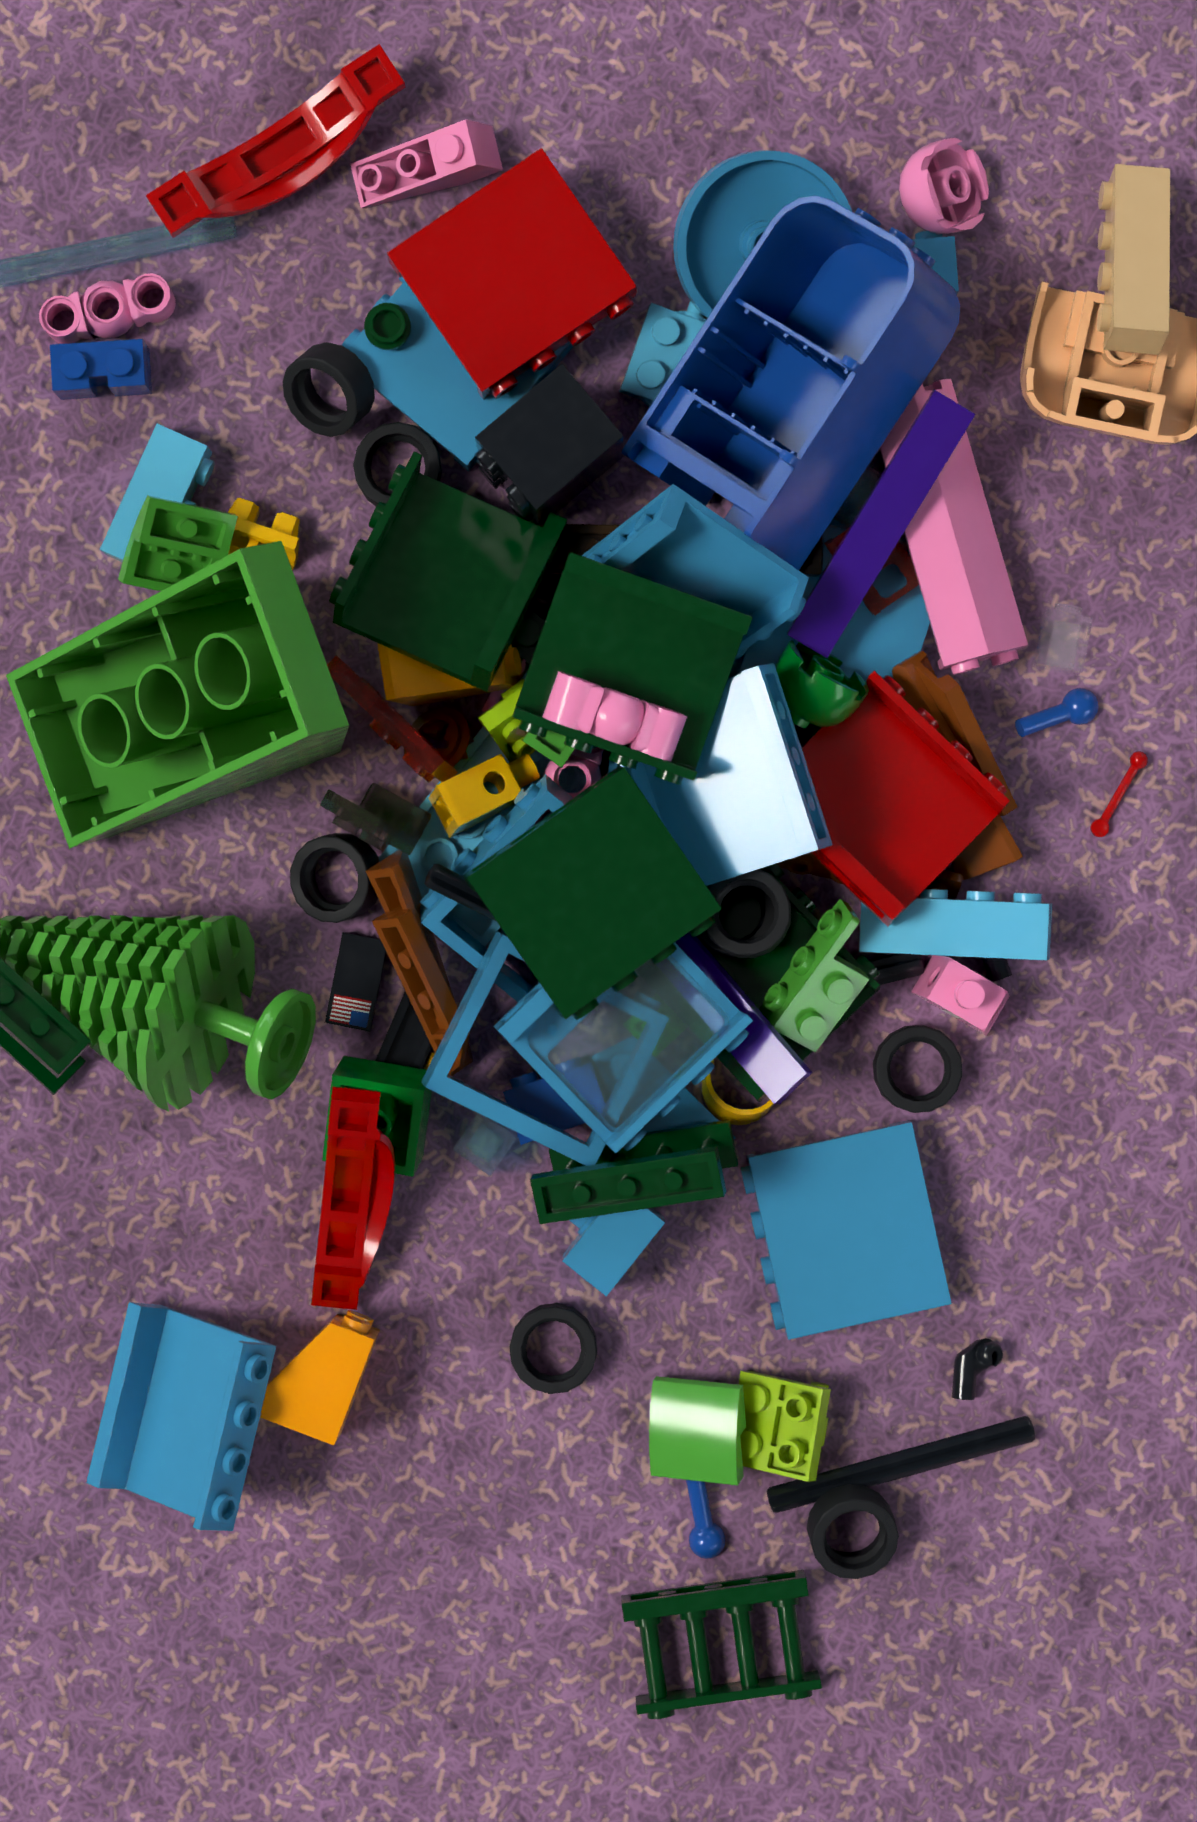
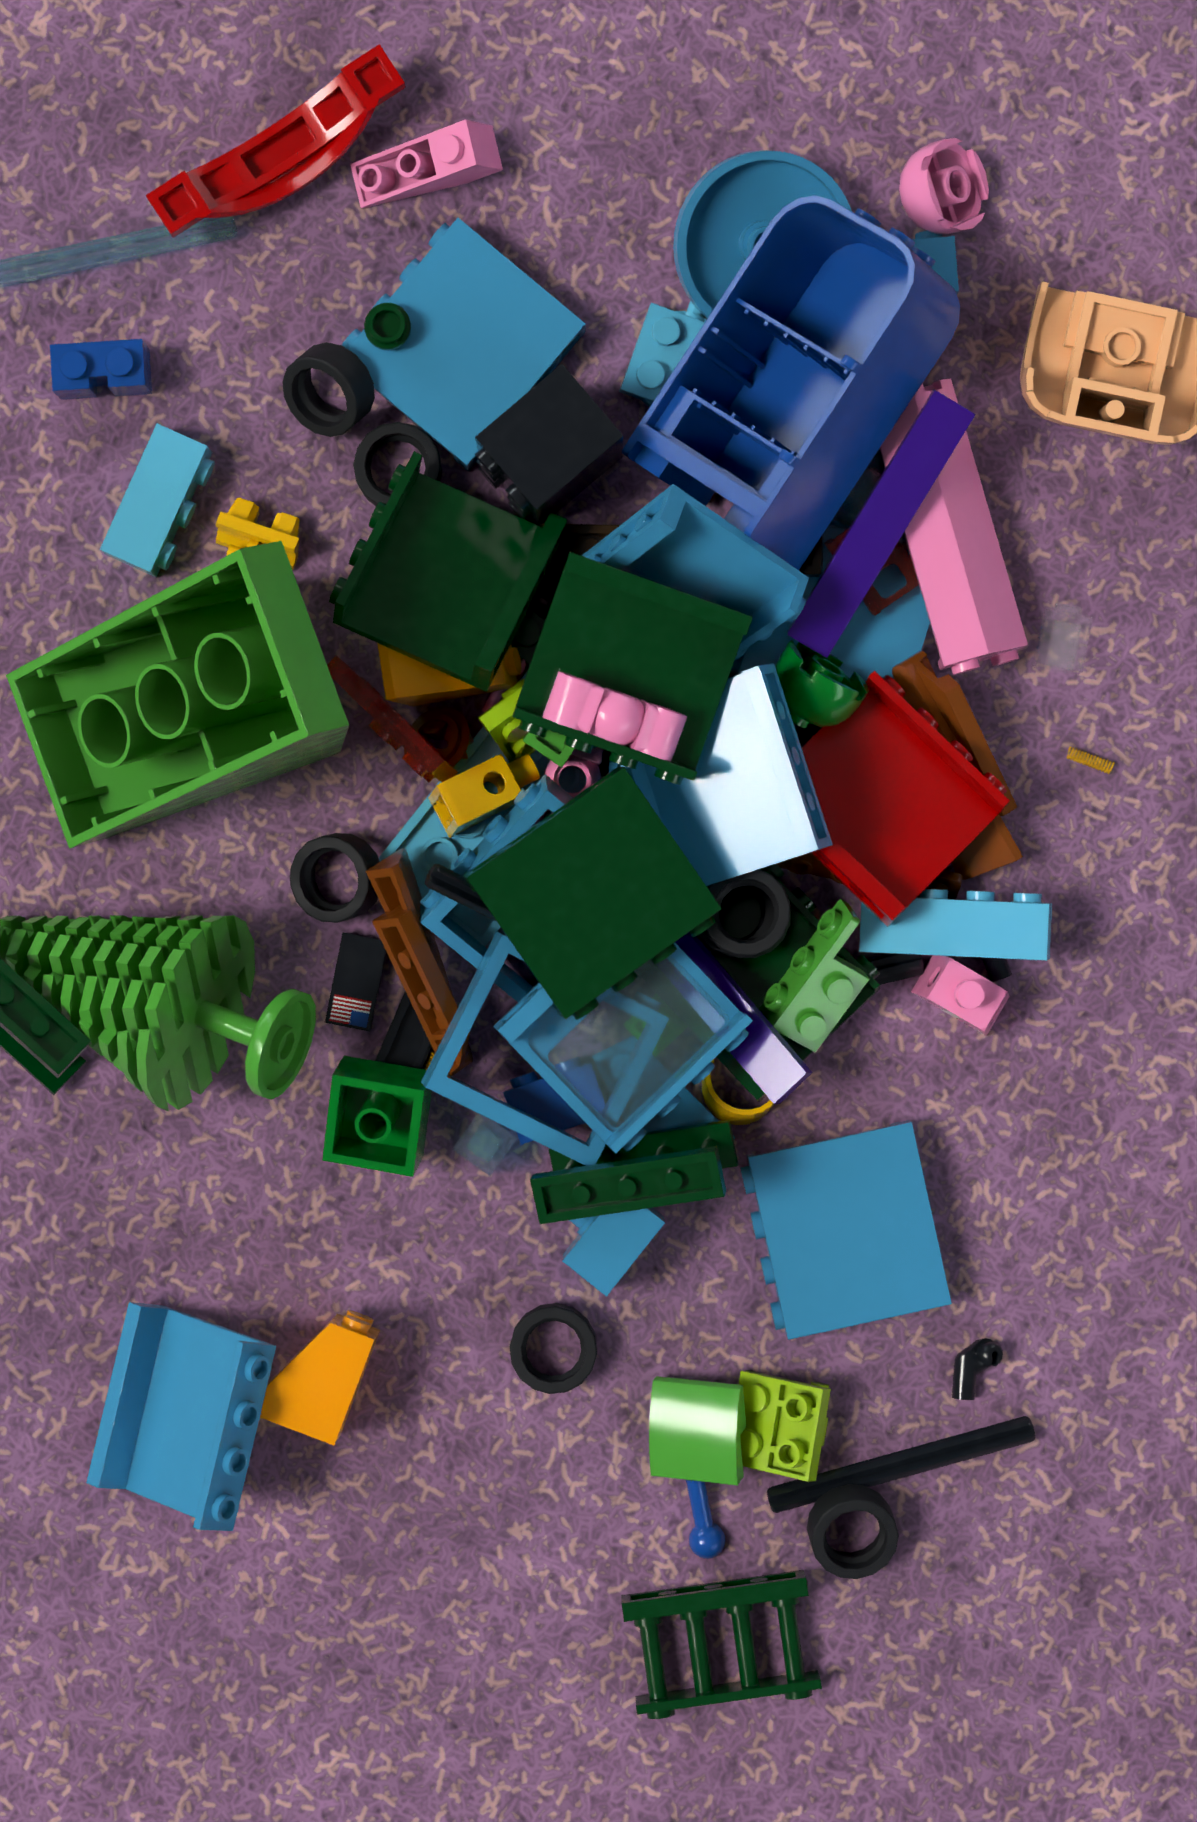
bright pink piece [39,273,176,344] -> none
bright green slope [118,495,238,591] -> none
red piece [311,1087,395,1310] -> none
clear smoke bracket [320,783,431,855] -> none
red panel [387,148,637,400] -> none
black tyre [873,1025,963,1113] -> none
blue bar [1015,688,1099,737] -> none
red hinge [1090,751,1148,837] -> none
tan brick [1097,164,1170,355] -> none
none -> yellow leg [1067,746,1115,774]

